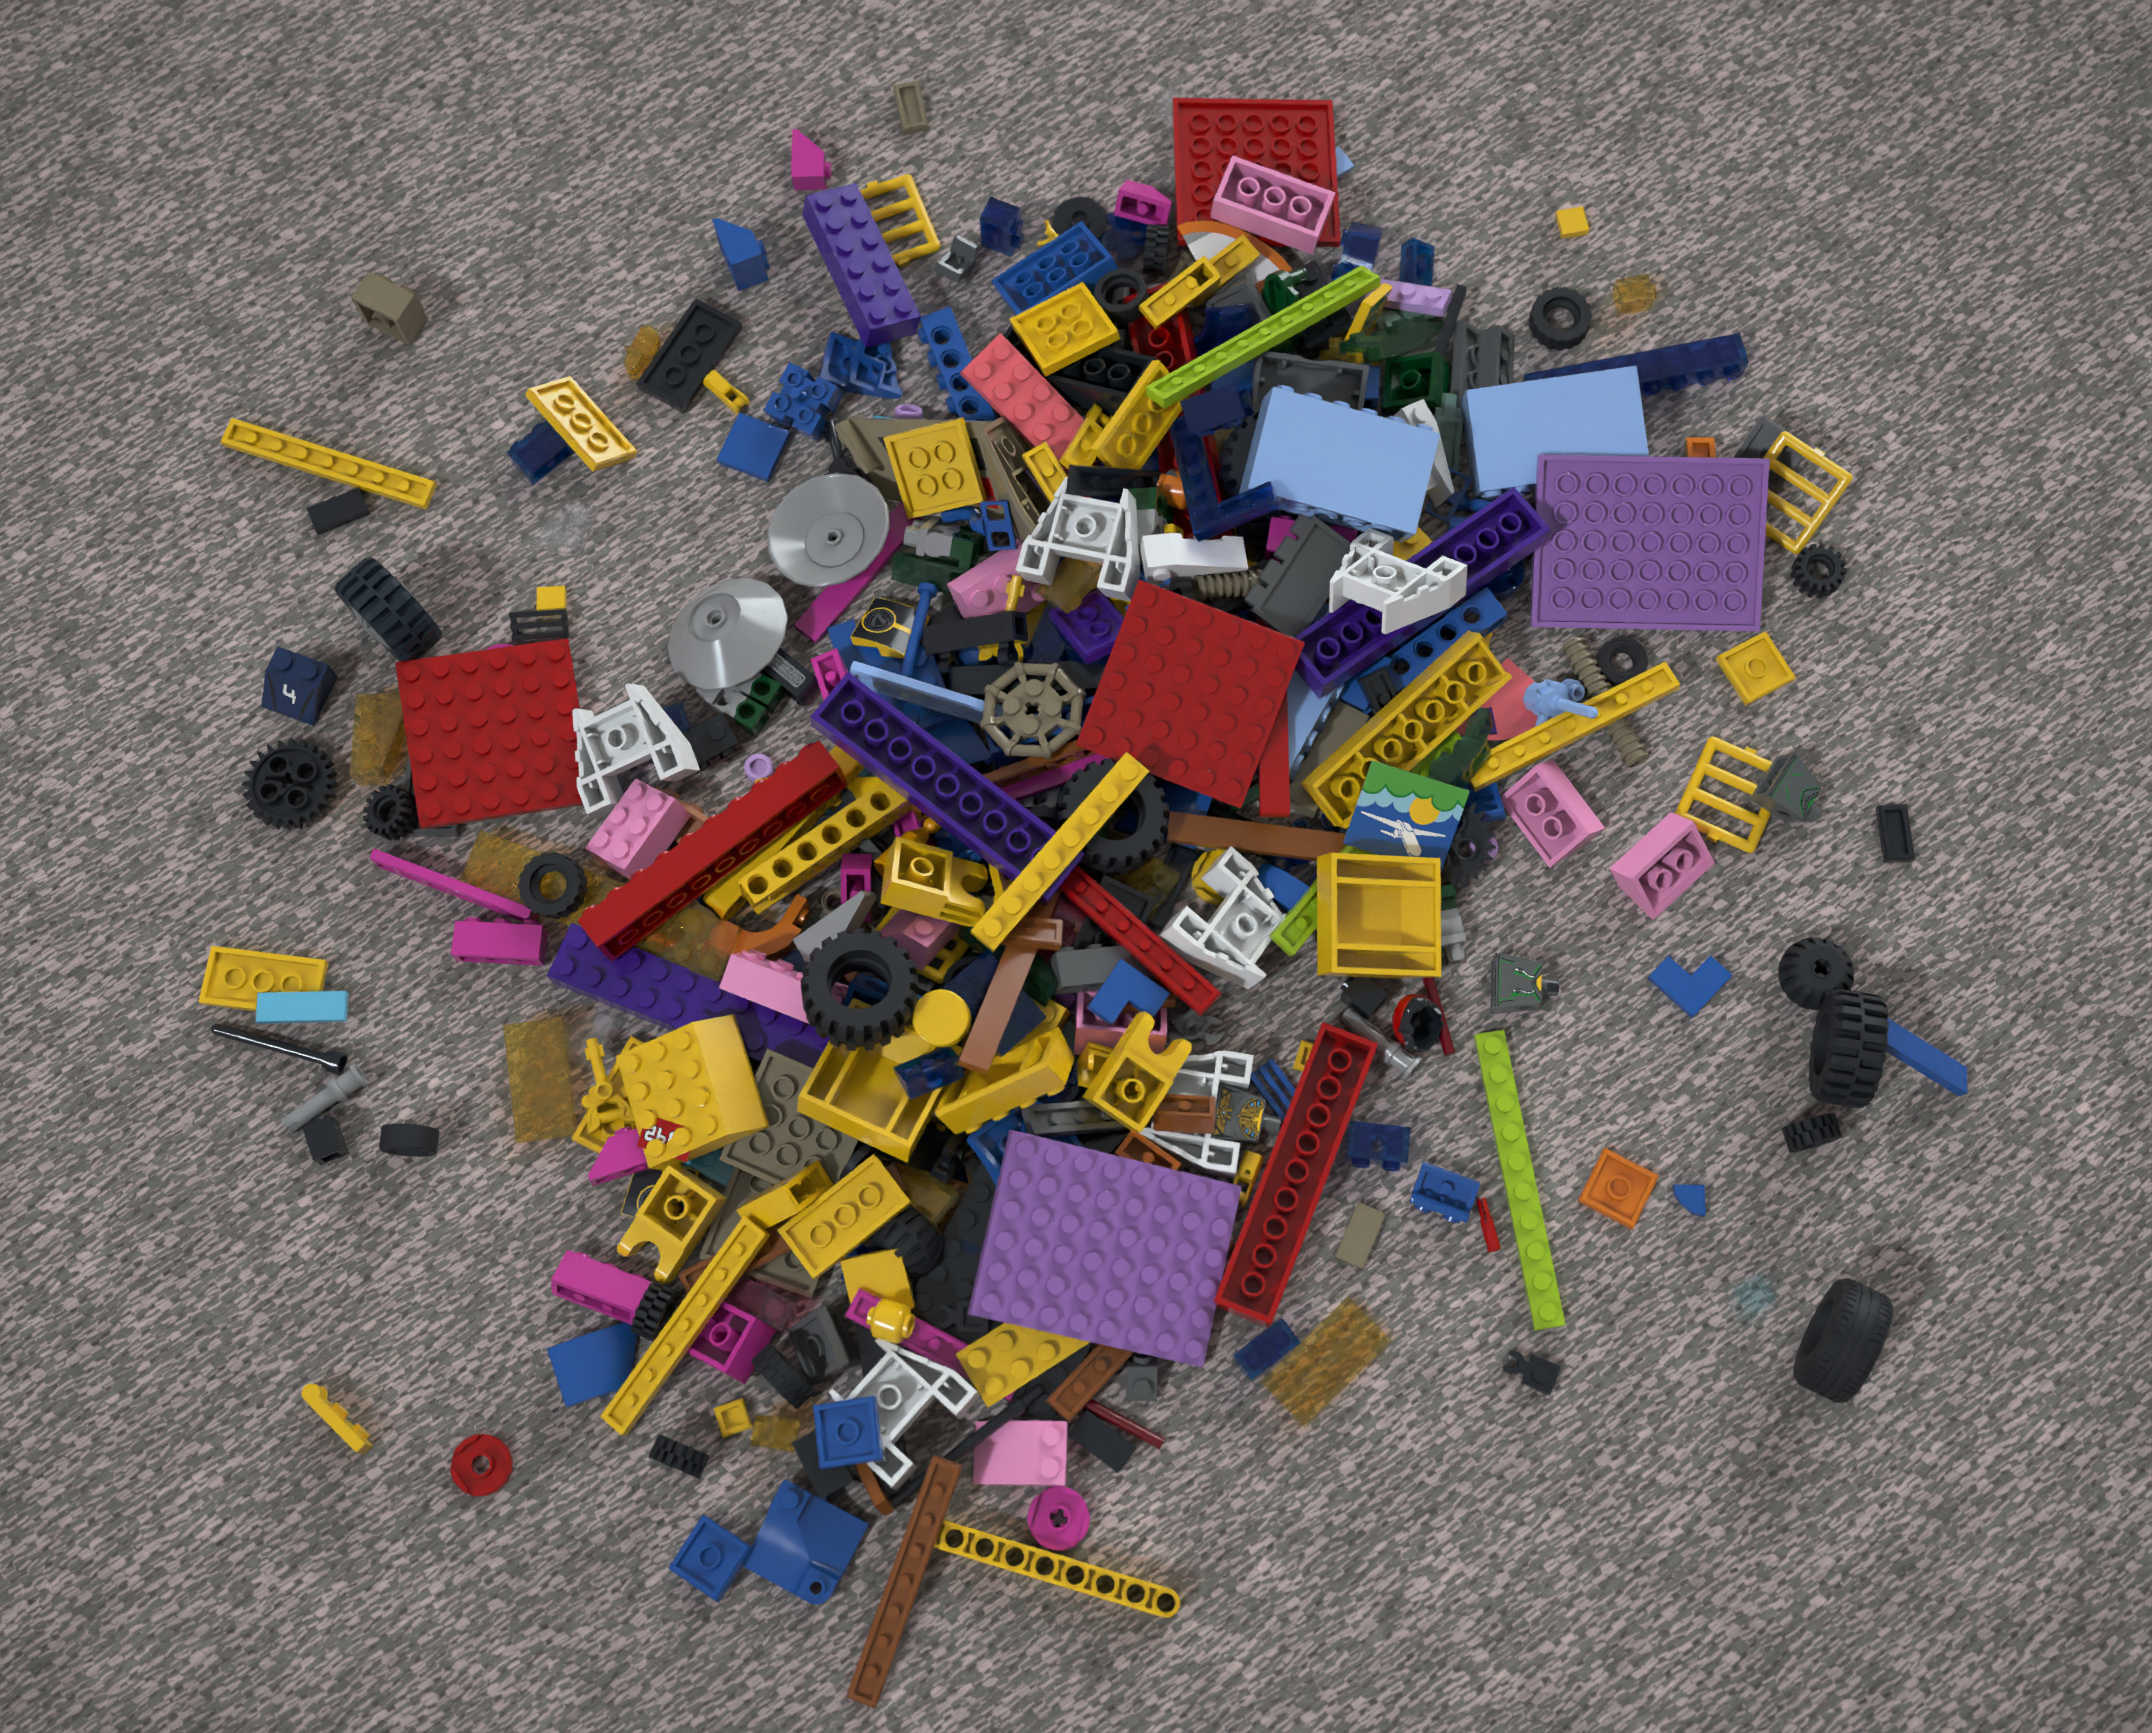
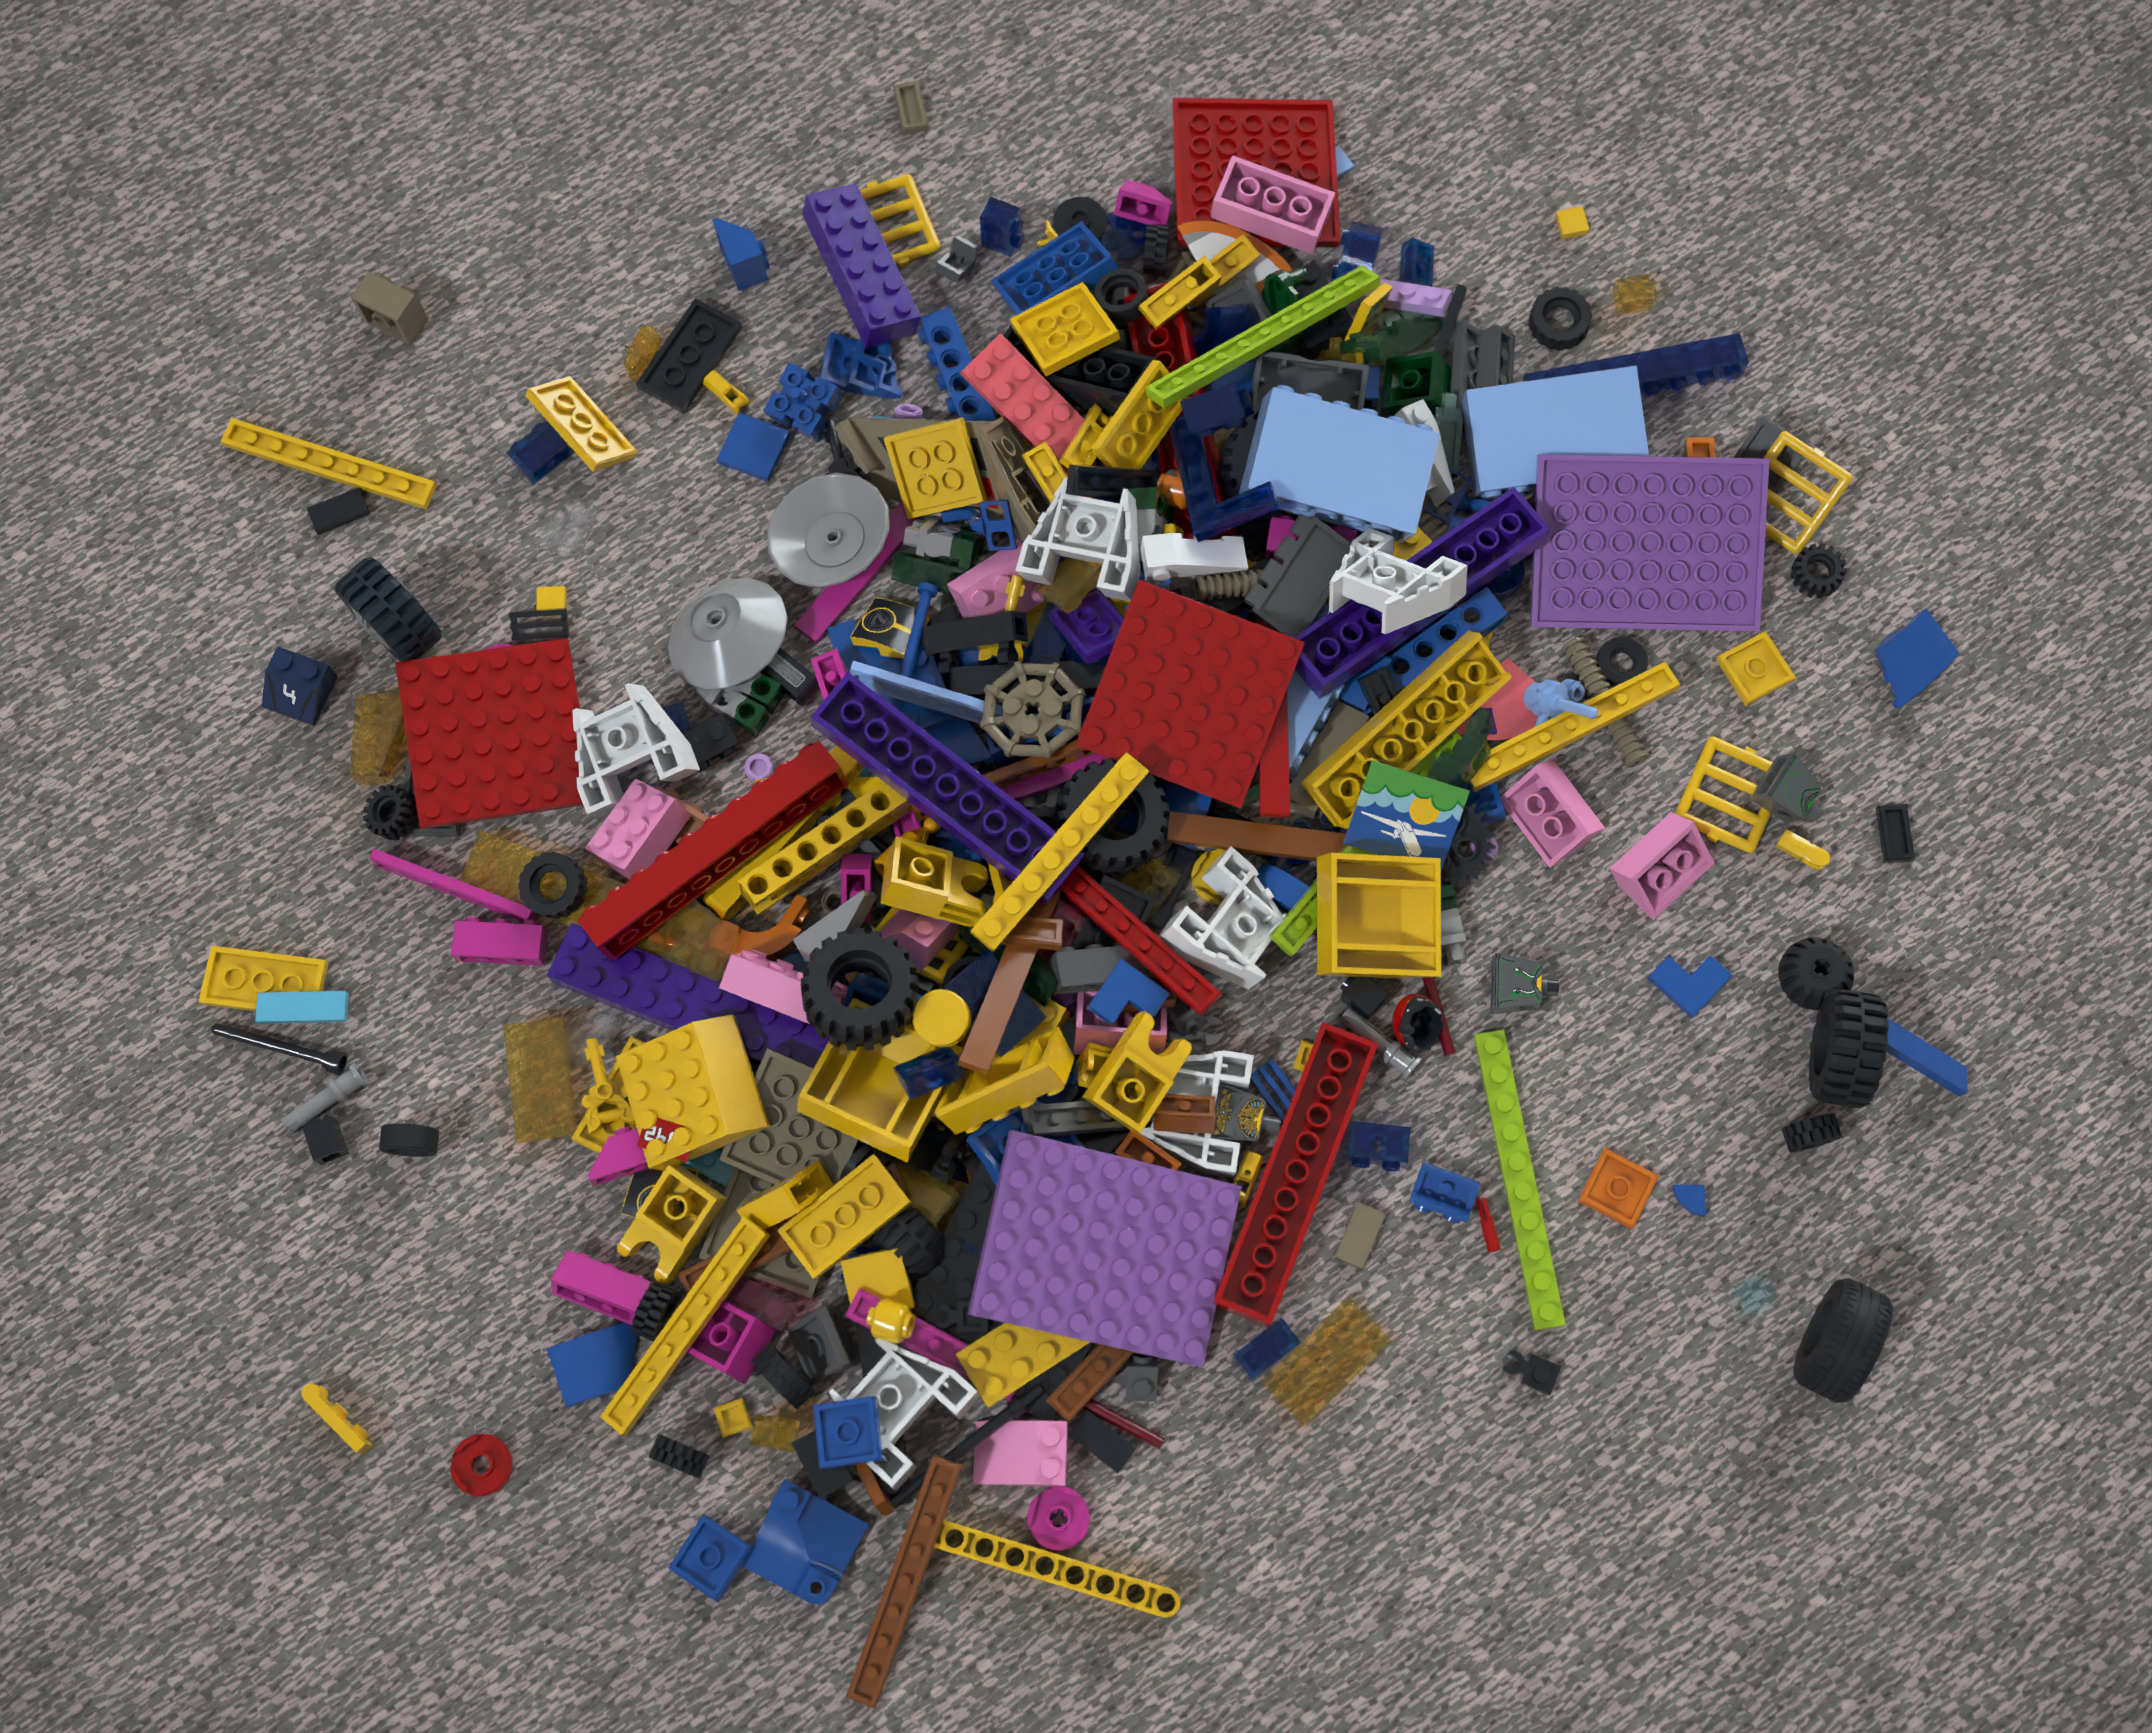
black gear [242,738,339,831] -> none
dark pink slope [791,129,831,190] -> none
none -> yellow bar [1775,829,1830,870]
none -> blue slope [1875,608,1959,709]

